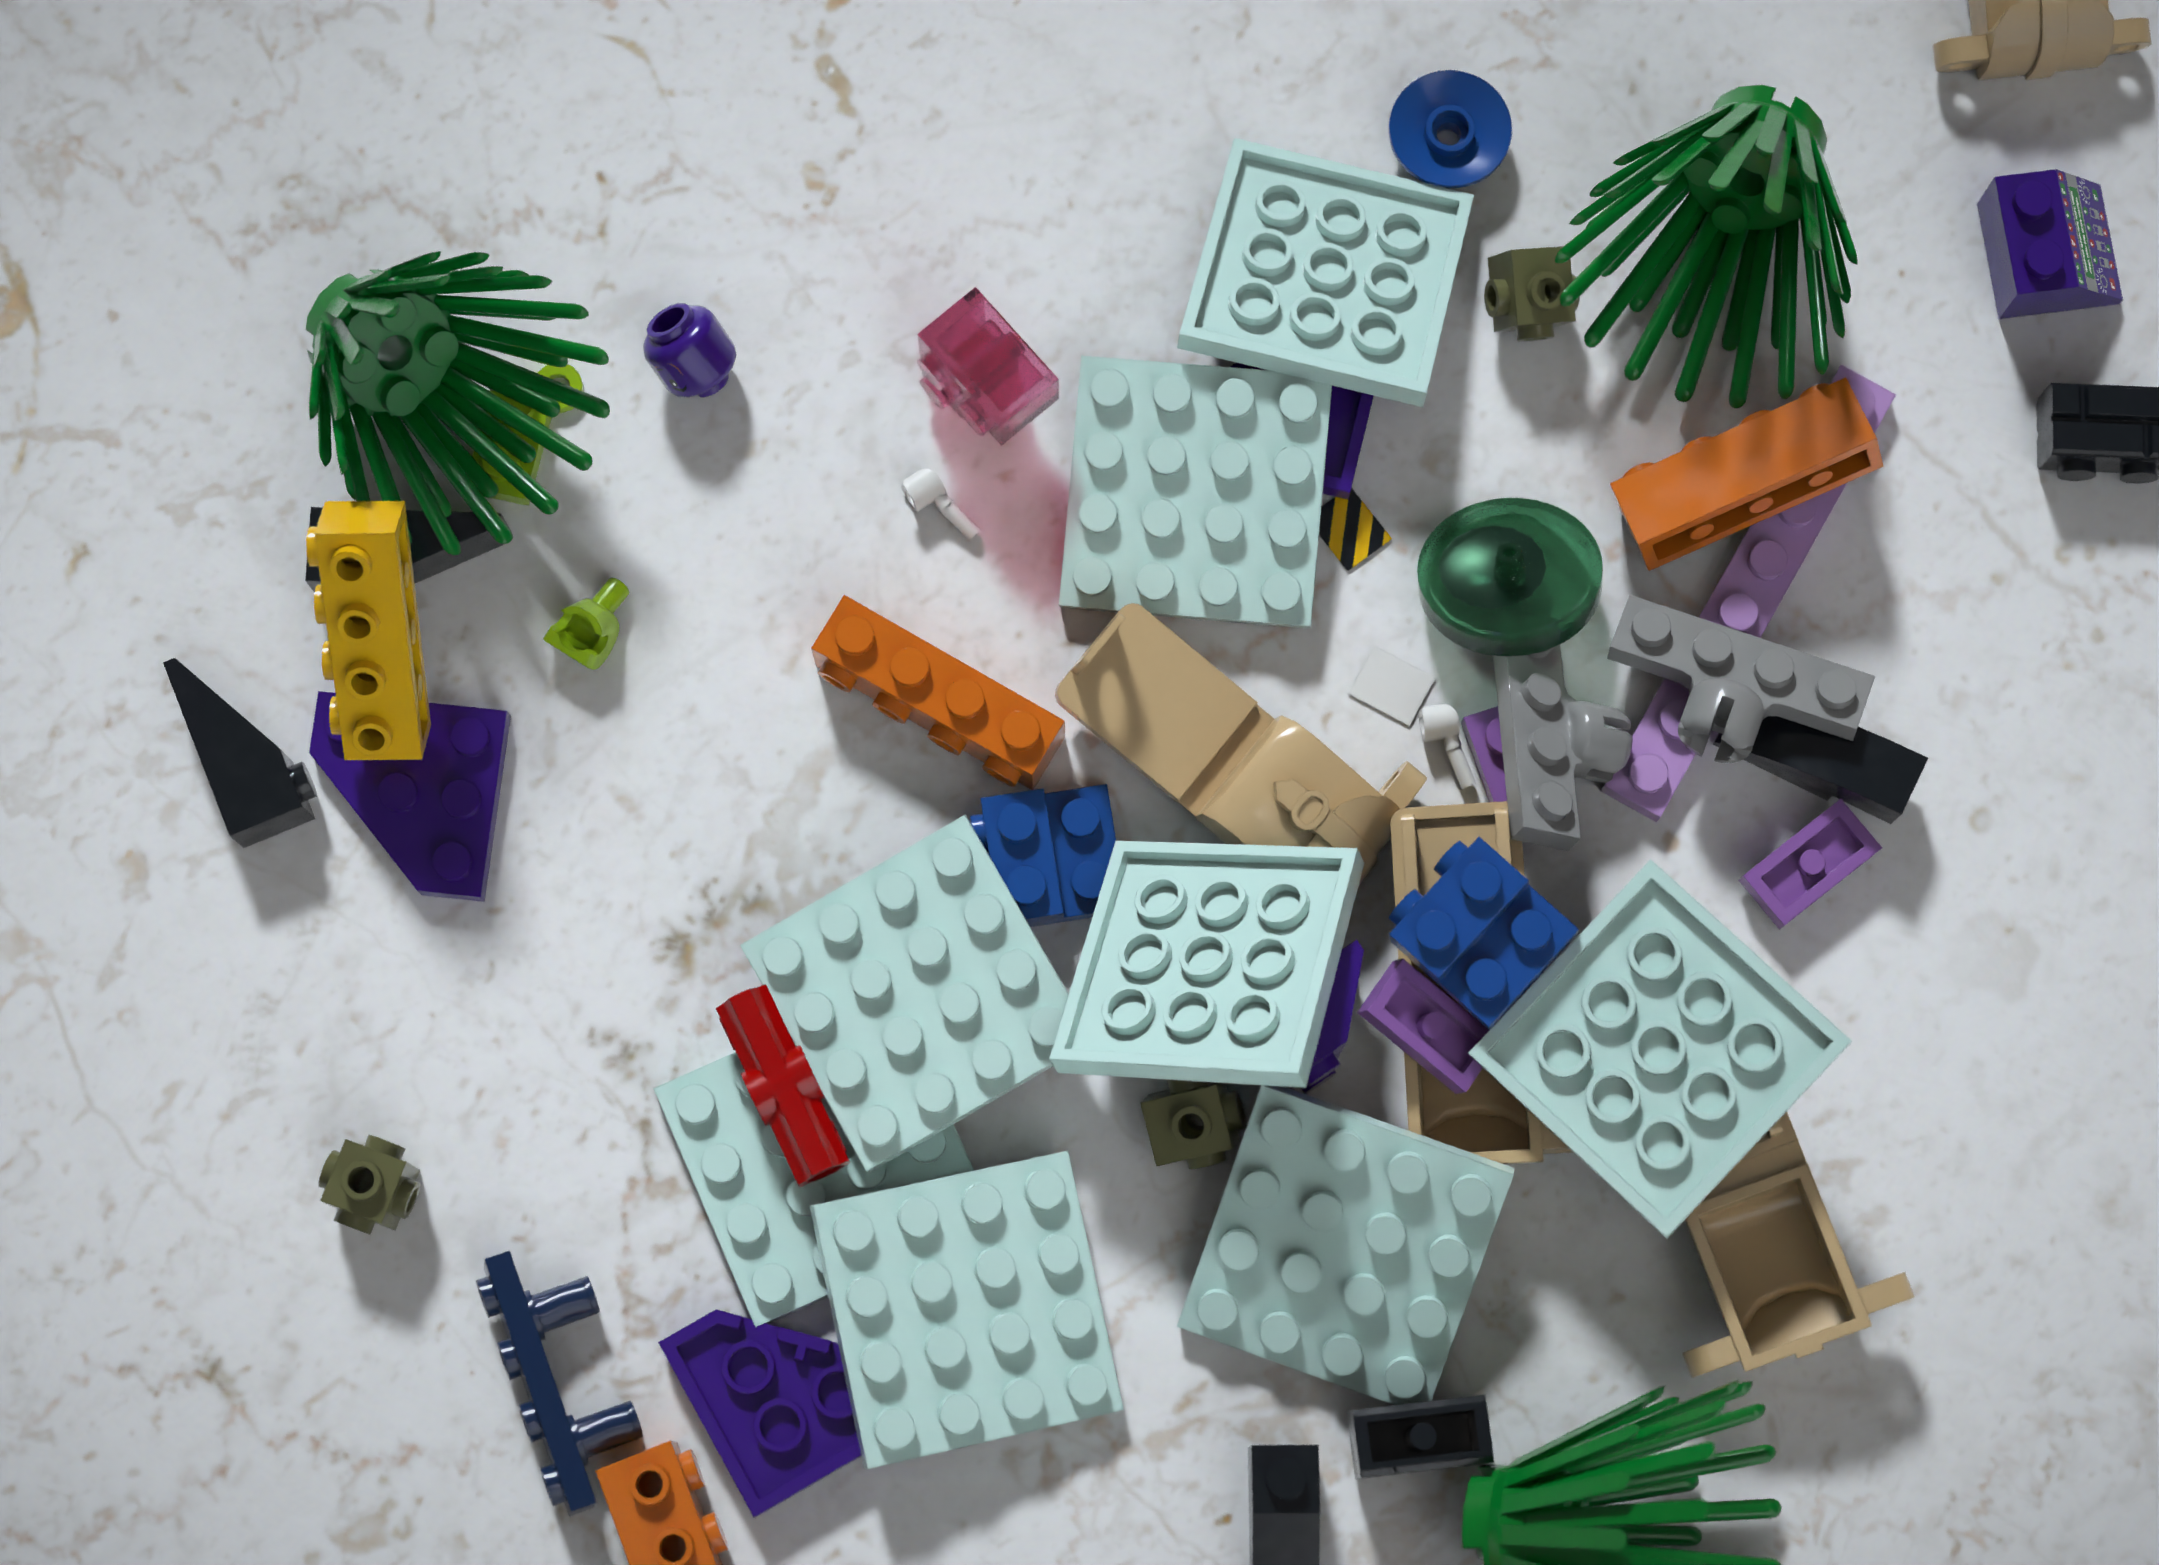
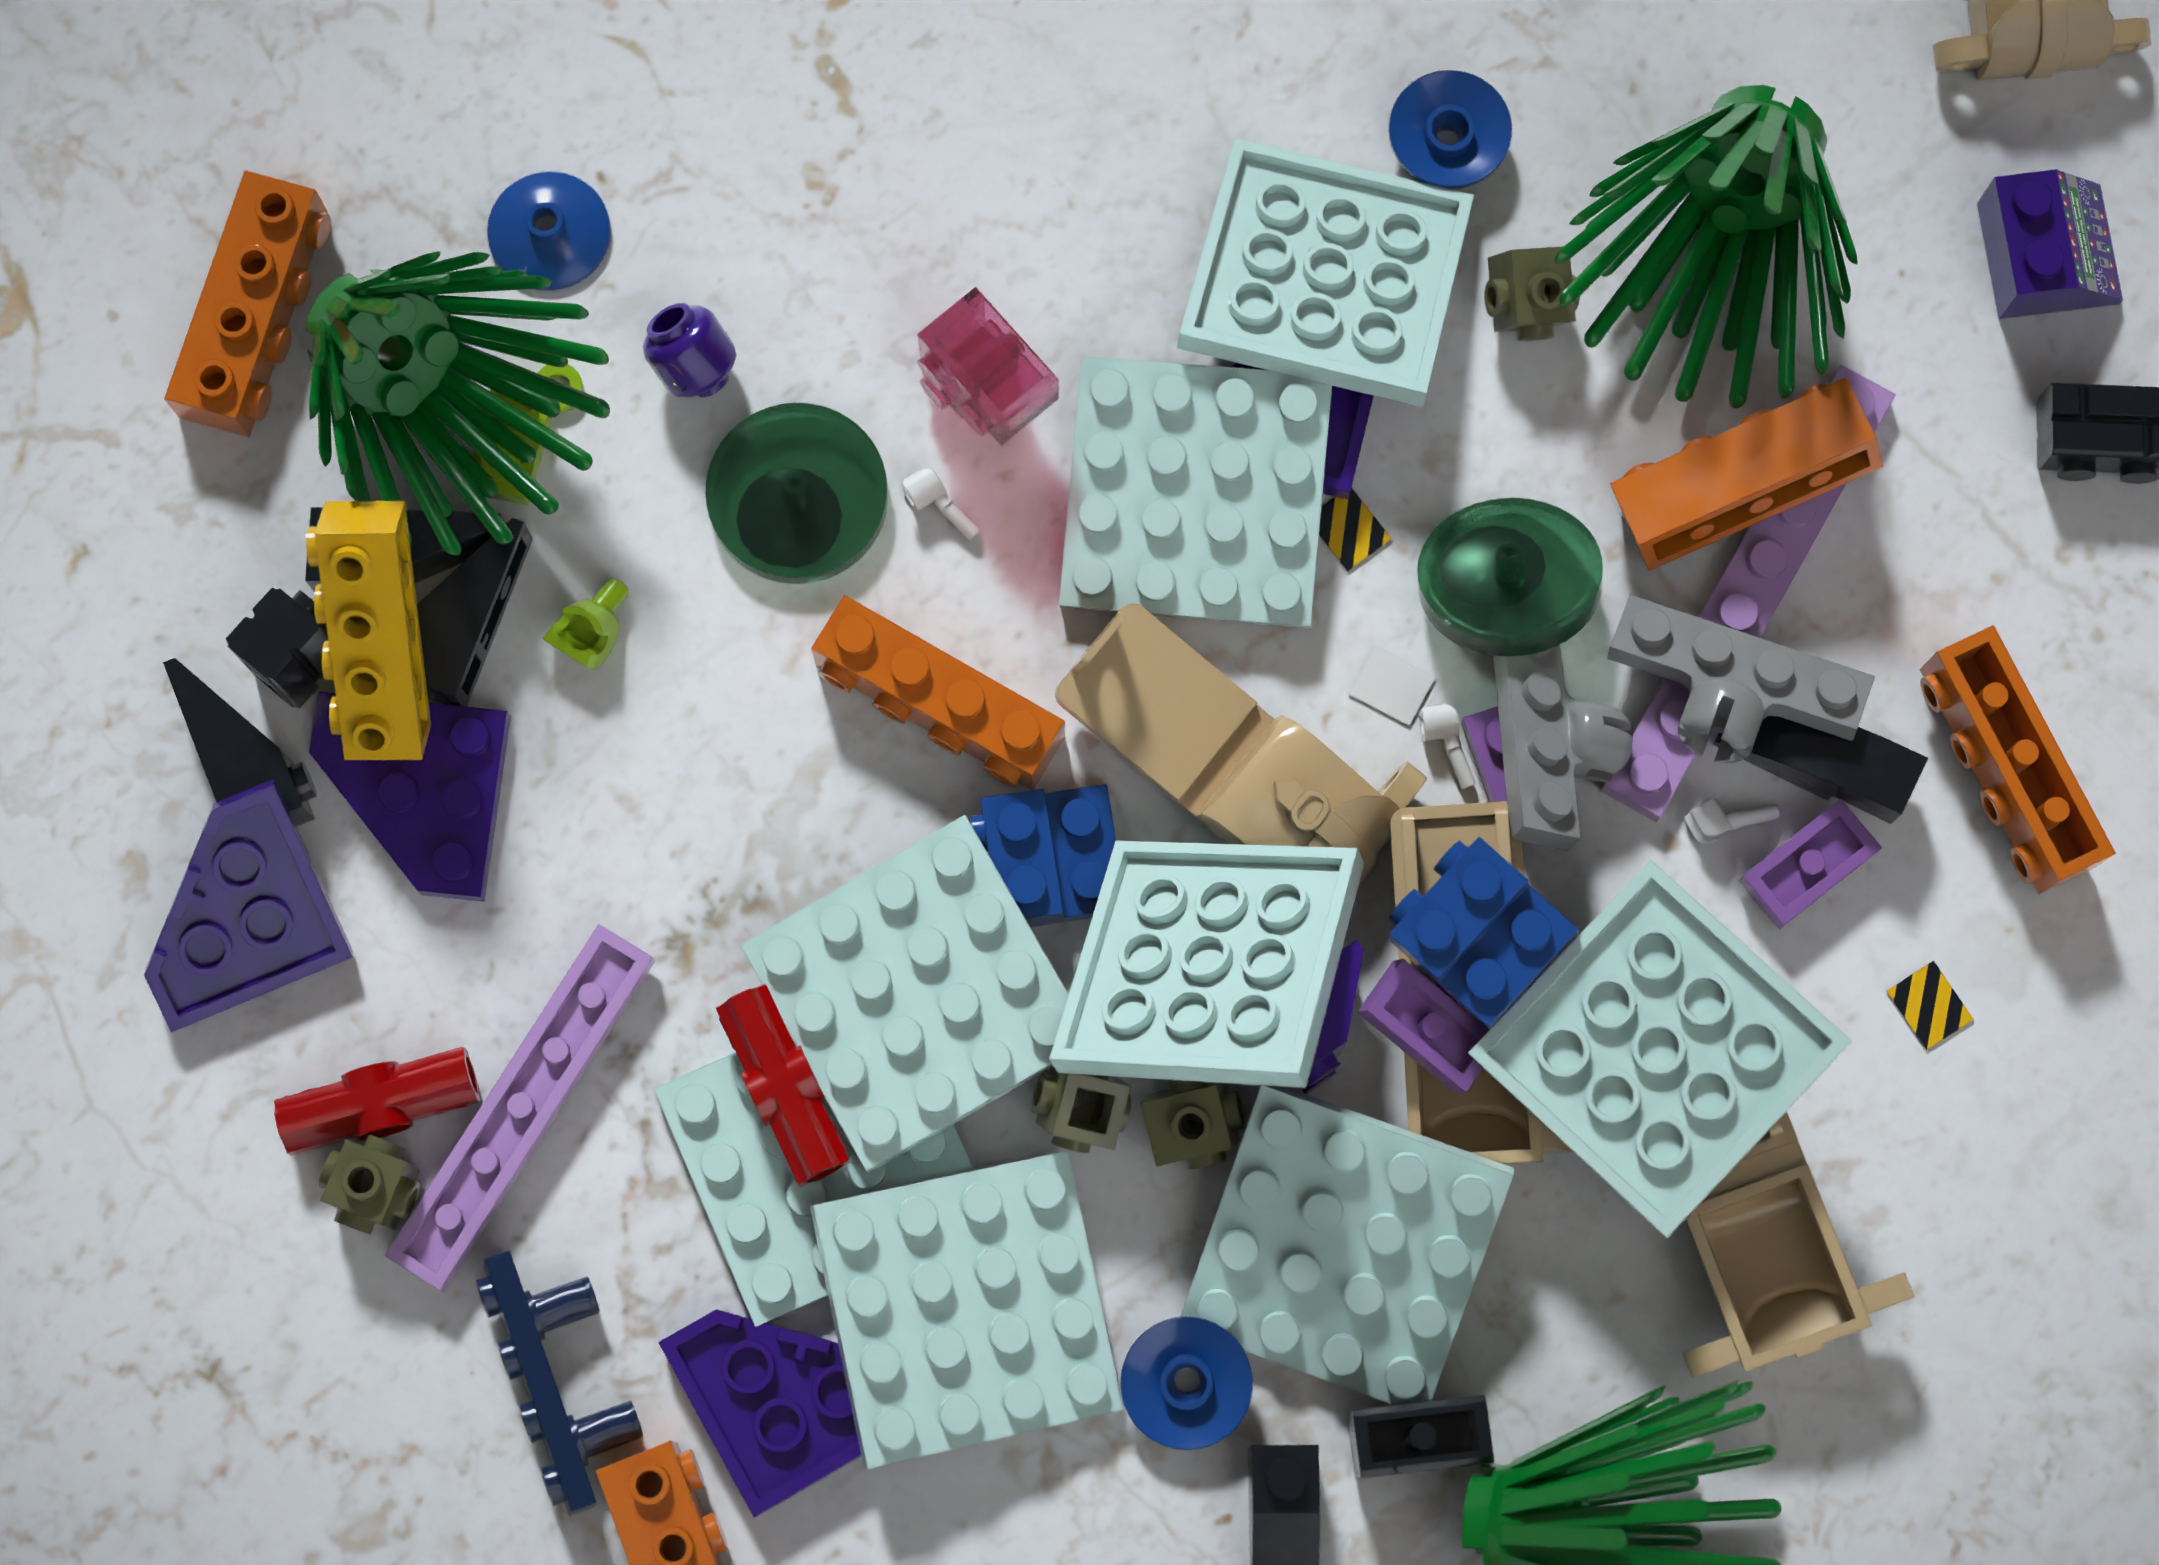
none -> dark purple plate [144,779,353,1033]
none -> orange brick [164,170,331,438]
none -> black brick [225,588,328,708]
none -> red piece [274,1047,480,1156]
none -> lavender plate [385,924,655,1292]
none -> black slope [417,518,533,706]
none -> blue dish [487,172,611,291]
none -> clear green piece [705,403,888,584]
none -> olive brick [1032,1066,1131,1153]
none -> blue dish [1120,1316,1253,1450]
none -> white hand [1684,798,1779,844]
none -> sticker [1886,961,1974,1050]
none -> orange brick [1919,625,2116,894]

